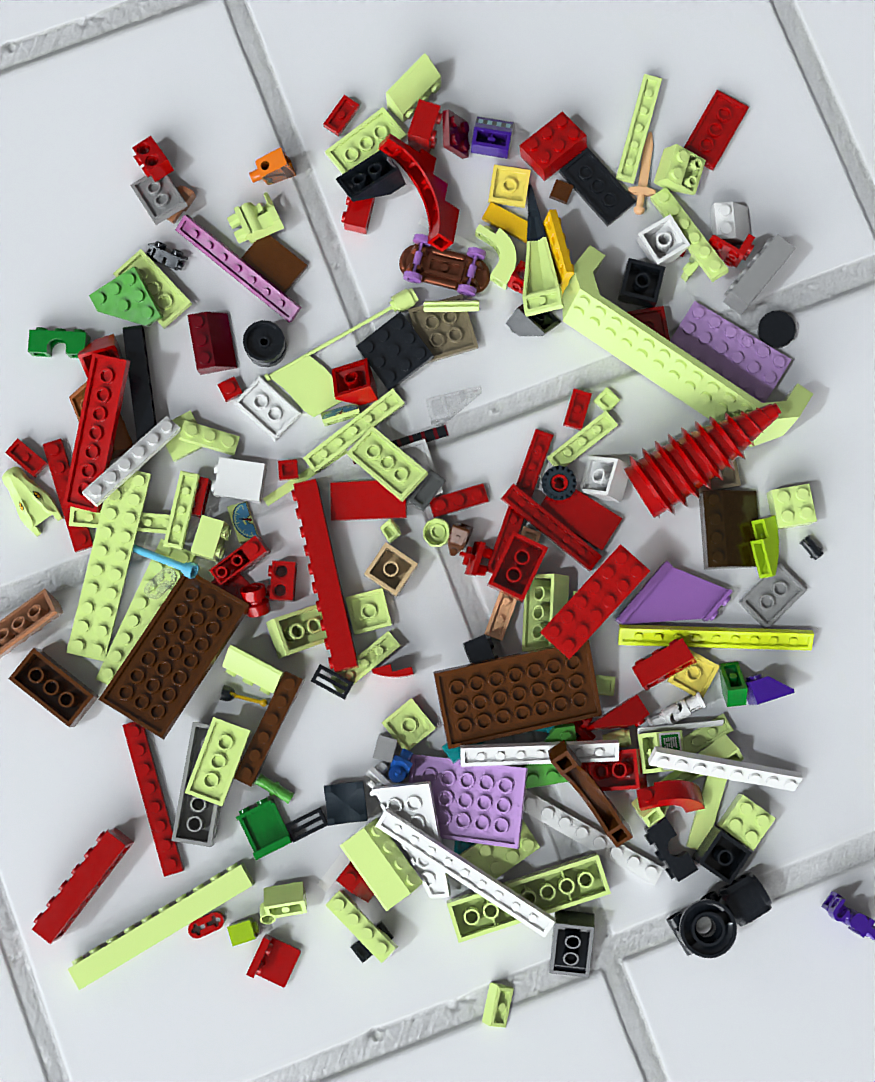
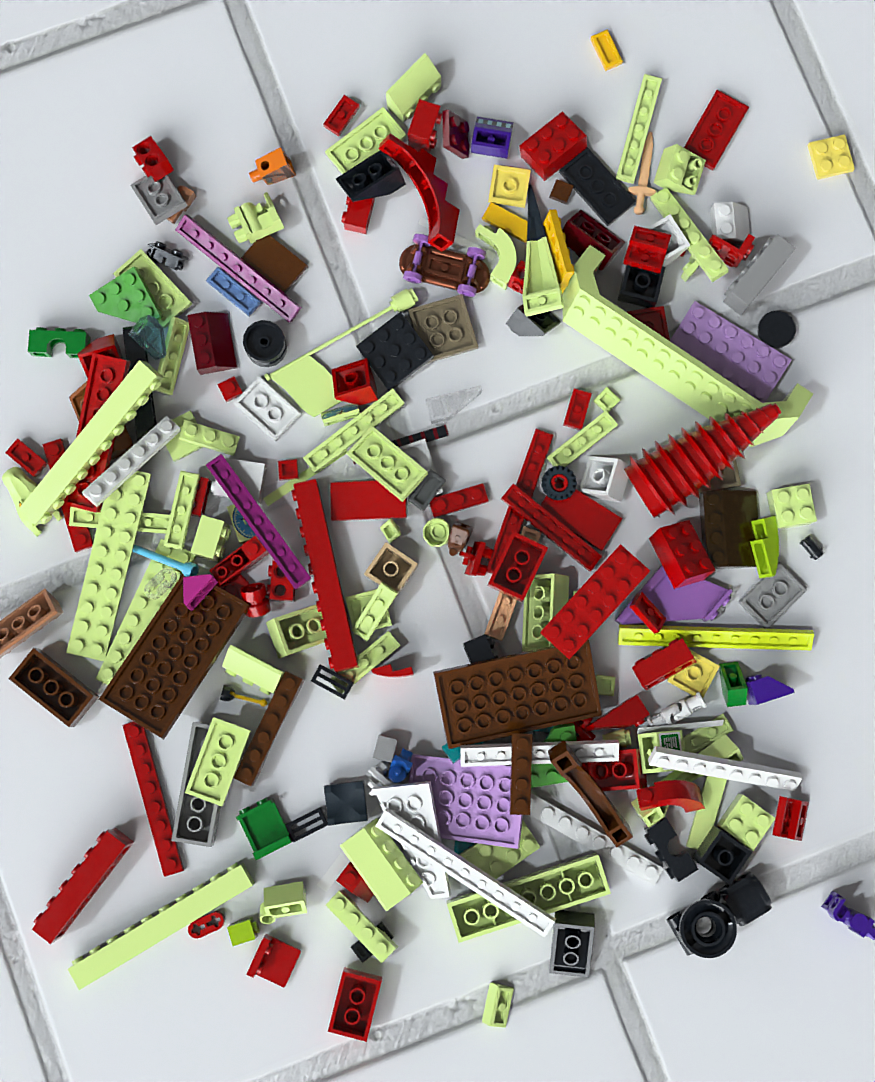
bright green pin [255,773,294,804] -> none
yellowish green plate [382,698,436,751] -> none
yellowish green axle [423,300,479,312] -> none
none -> yellowish green brick [19,360,164,525]
none -> clear light blue slope [128,315,166,360]
none -> yellowish green plate [156,317,190,395]
none -> dark pink slope [183,574,218,611]
none -> medium blue tile [206,267,261,317]
none -> magenta plate [206,454,312,590]
none -> red brick [328,967,382,1042]
none -> yellowish green tile [351,582,399,641]
none -> reddish brown plate [509,733,532,815]
none -> dark red slope [562,210,625,271]
none -> yellow tile [590,29,623,71]
none -> red slope [623,225,671,274]
none -> red plate [629,592,666,634]
none -> red brick [649,520,715,589]
none -> red slope [772,796,809,841]
none -> light yellow plate [807,134,855,180]

